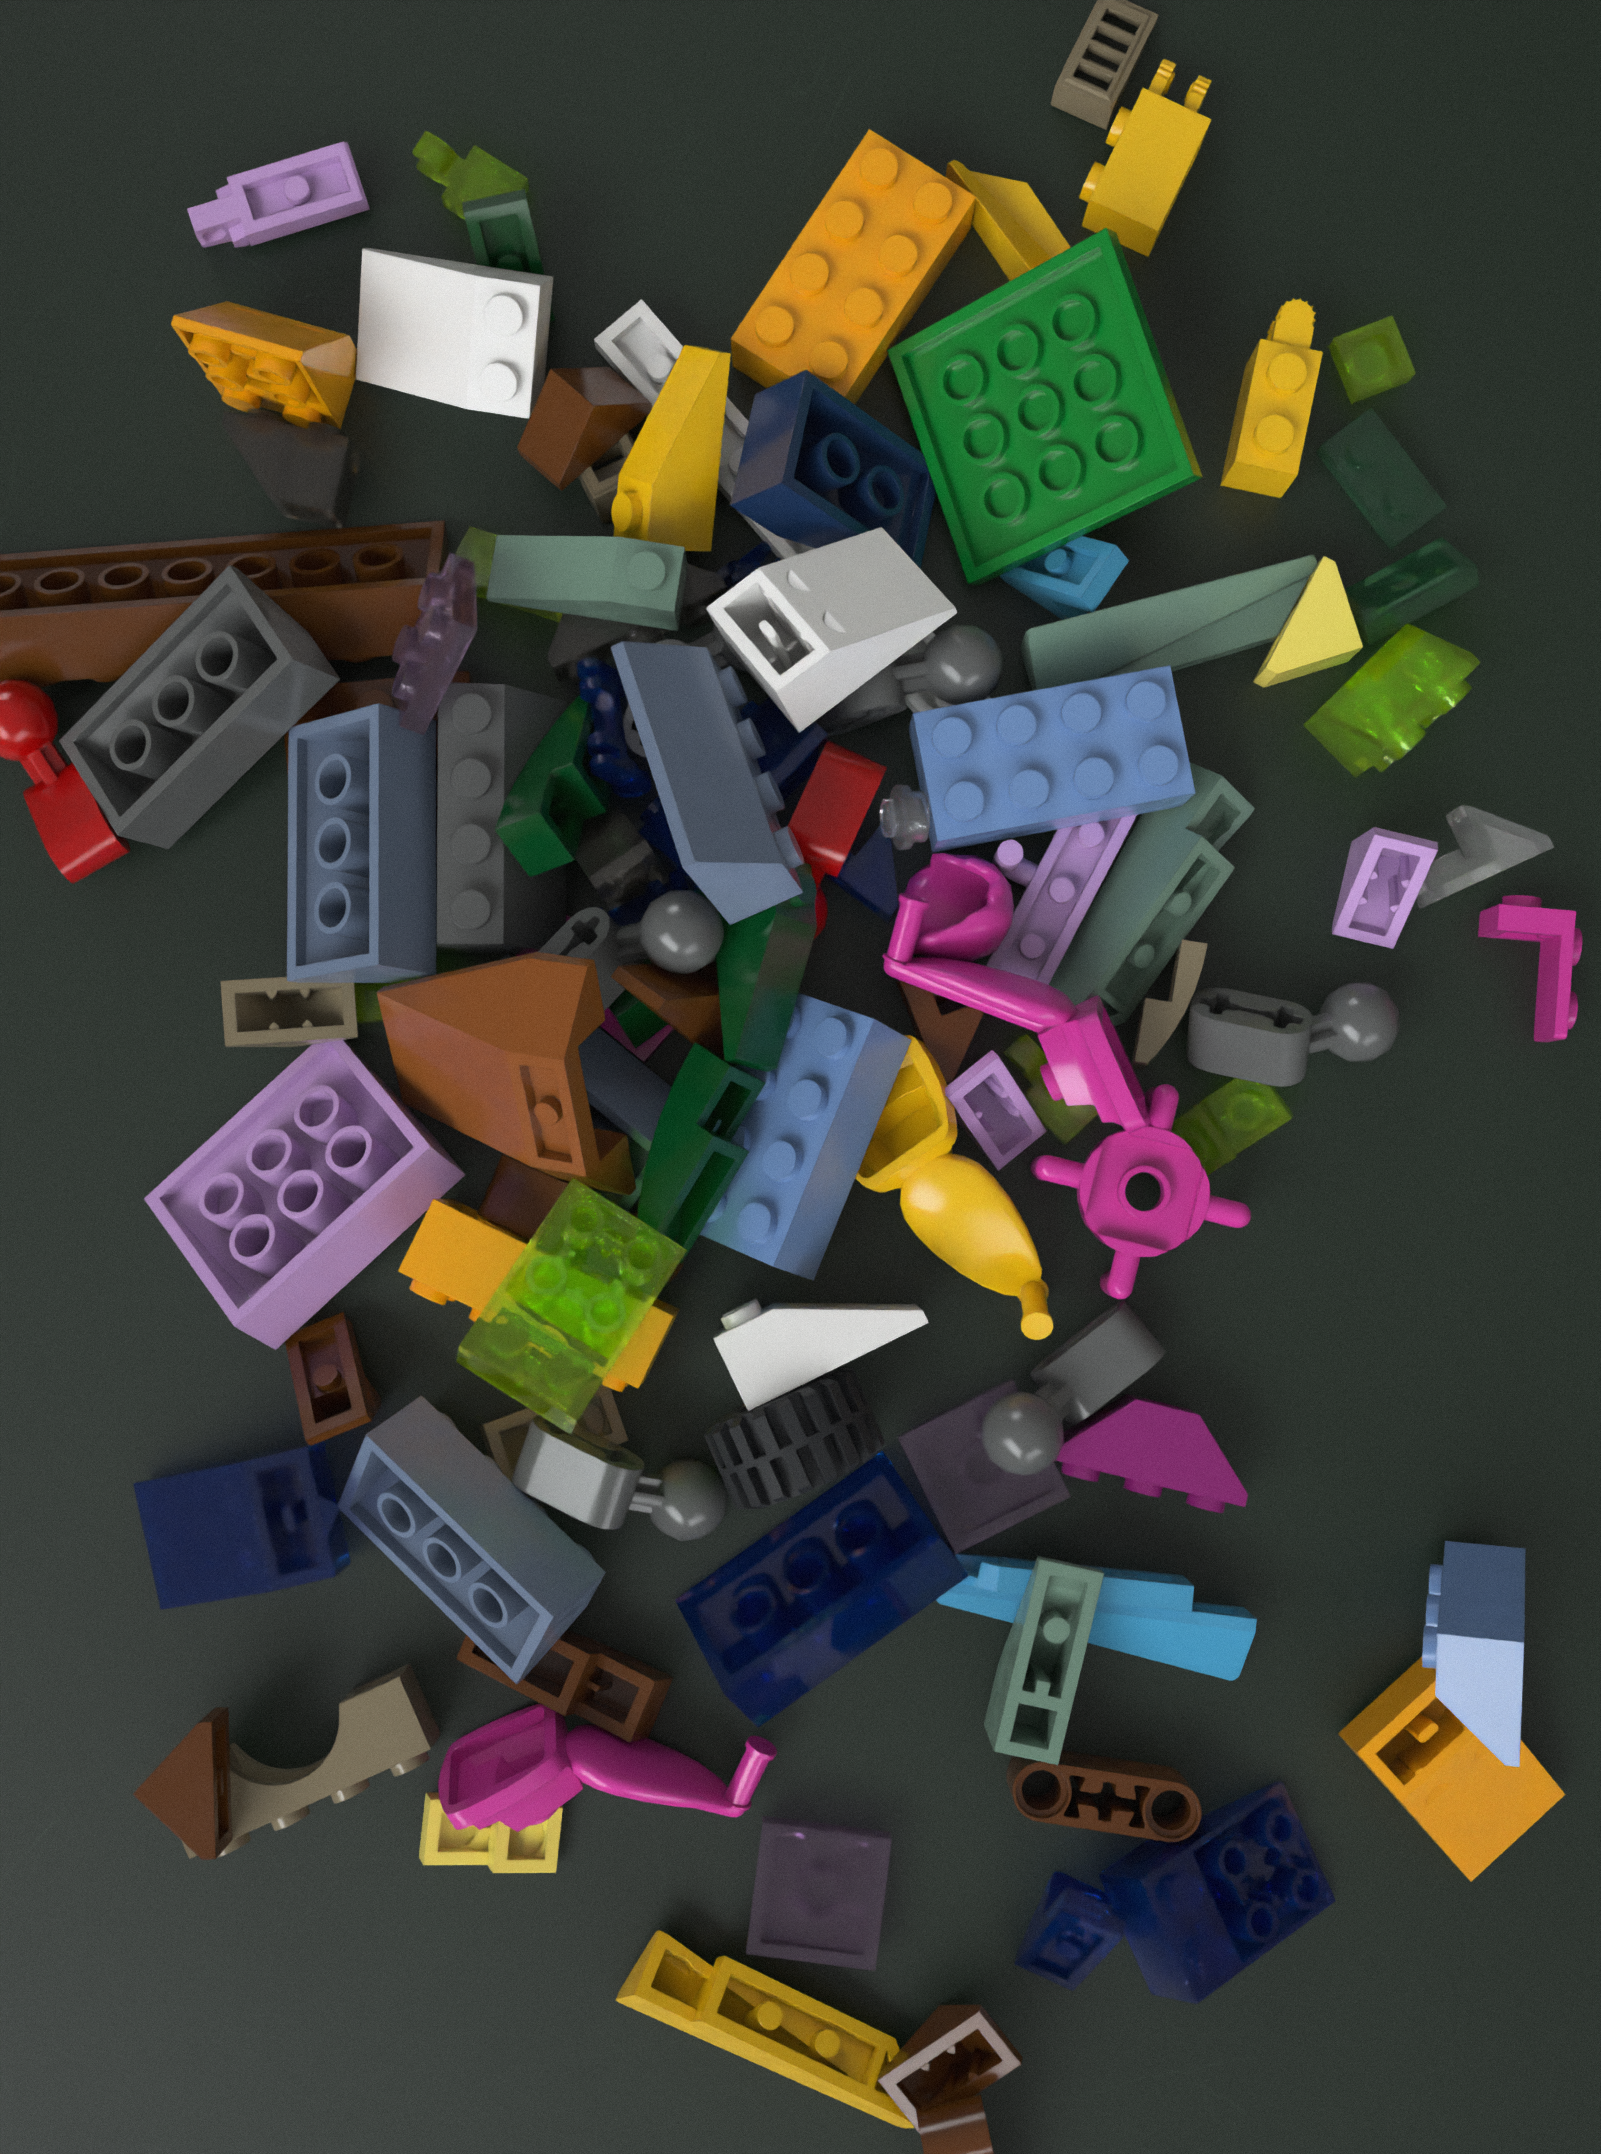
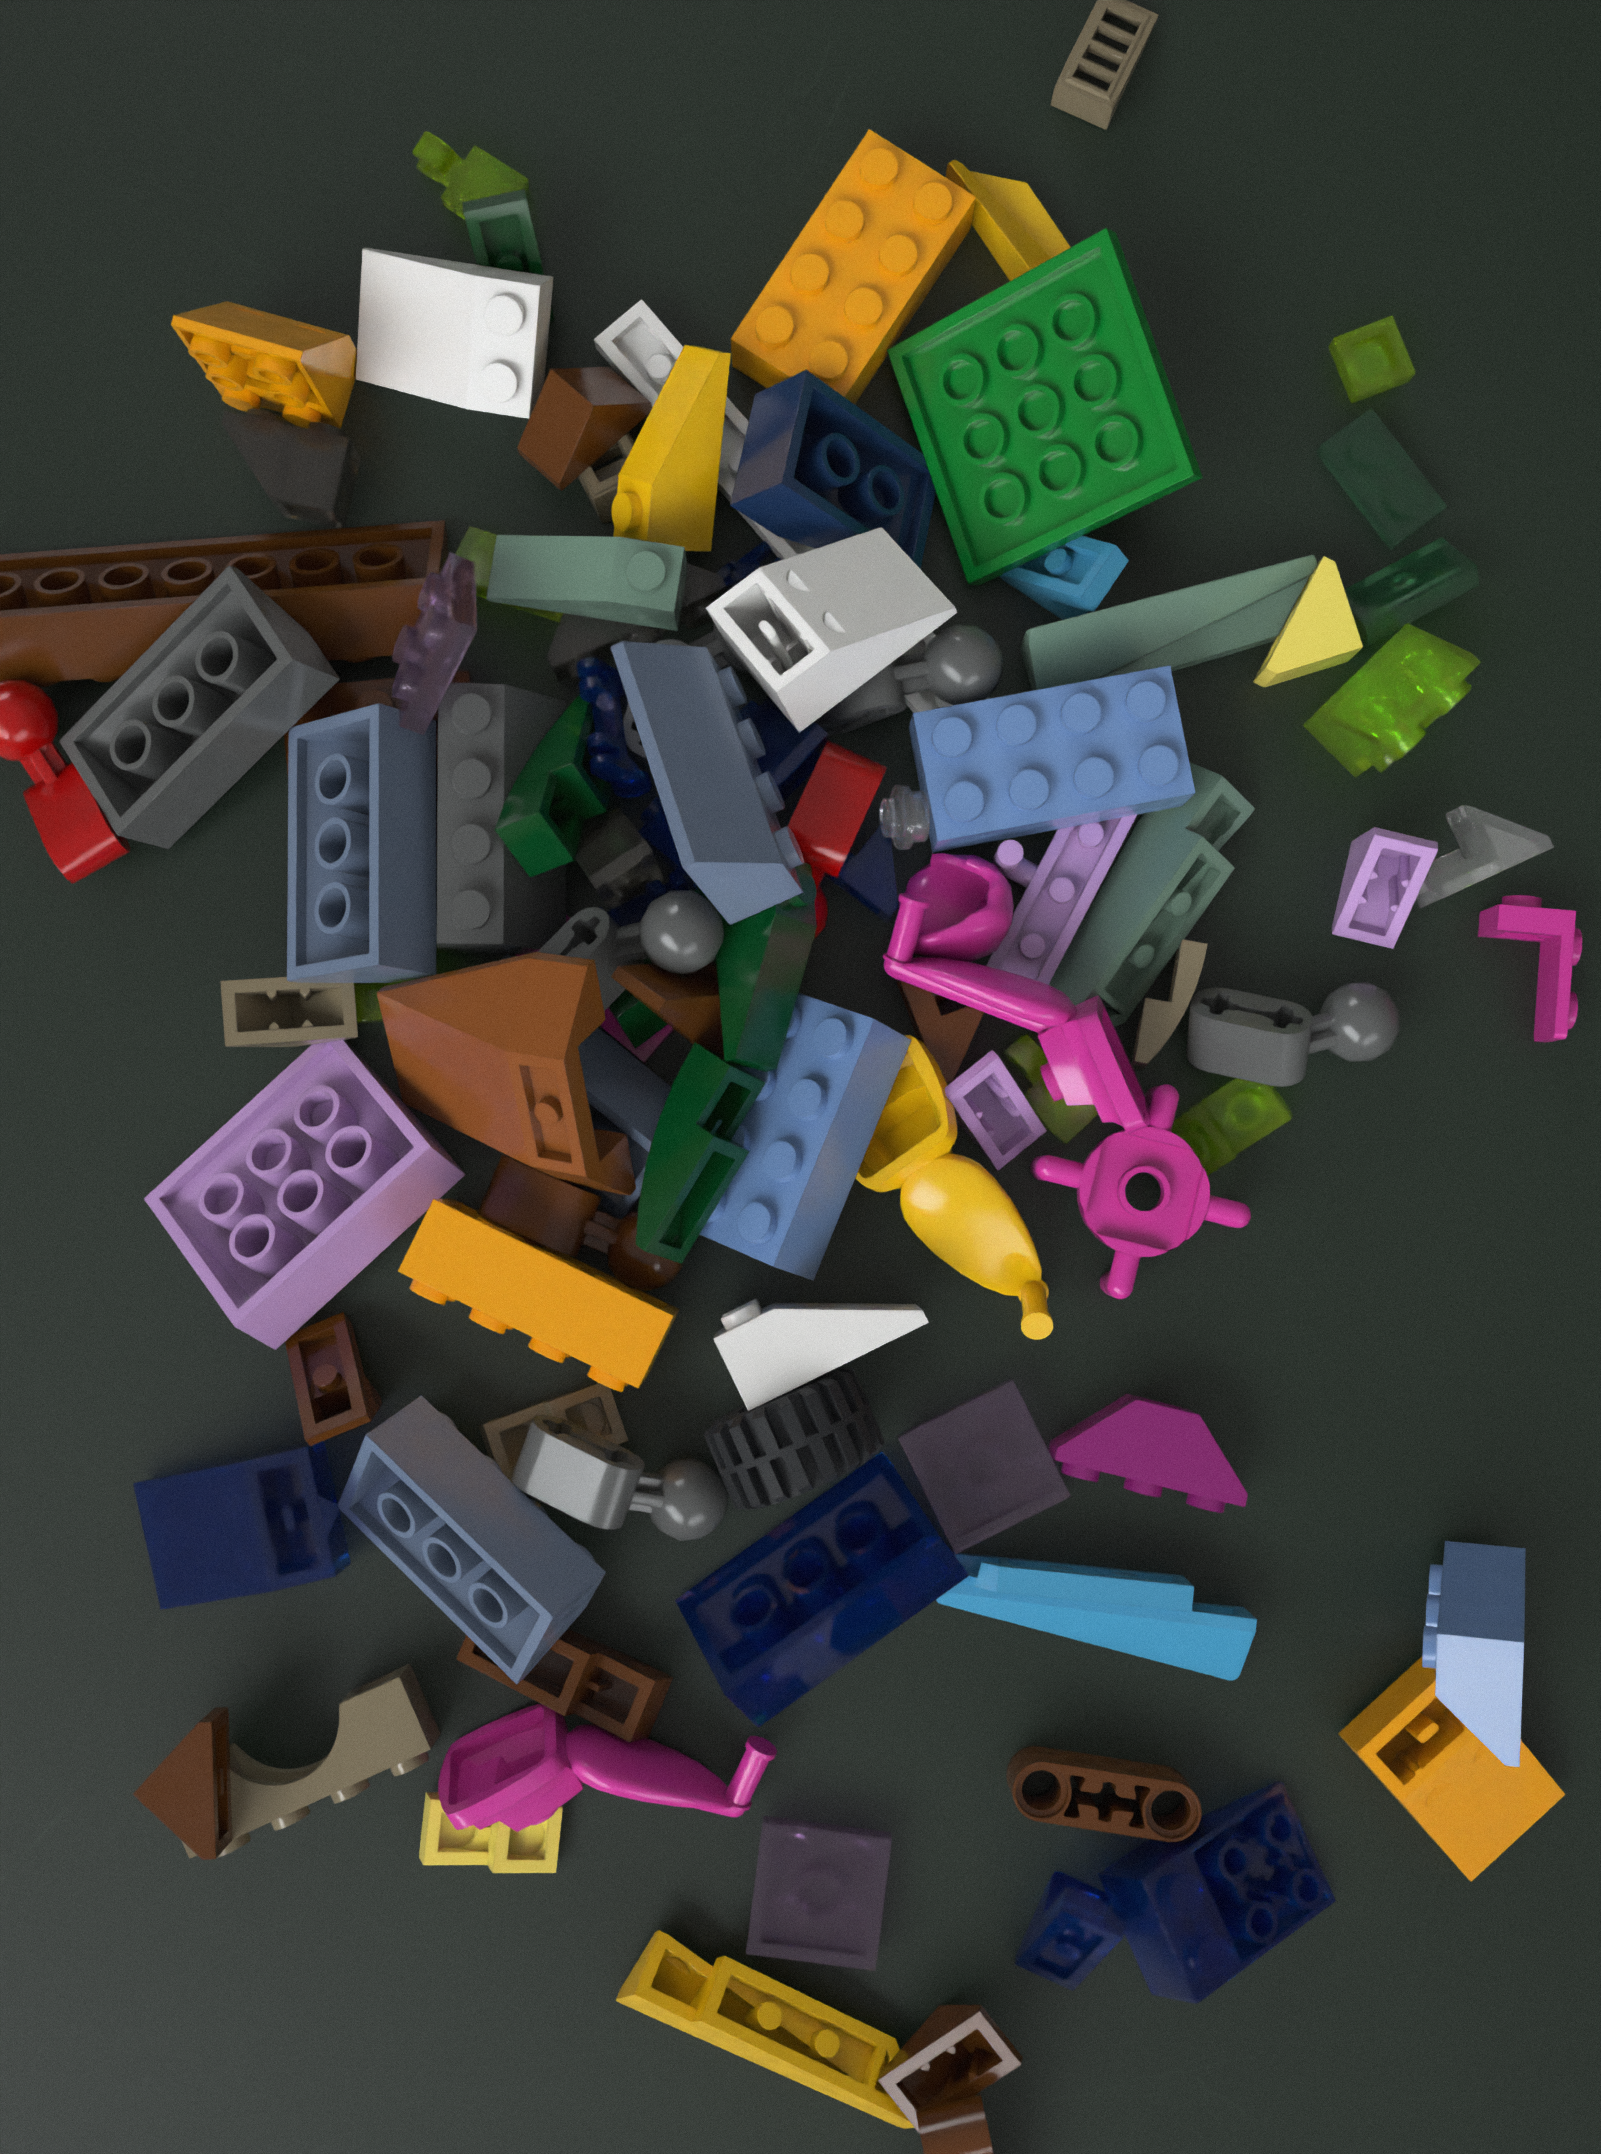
lavender hinge [187,141,370,248] -> none
clear neon green slope [457,1178,687,1435] -> none
dark grey beam [982,1300,1166,1475] -> none
sand green slope [984,1556,1104,1765] -> none
yellow hinge [1079,59,1212,257] -> none
yellow hinge [1220,298,1323,498] -> none

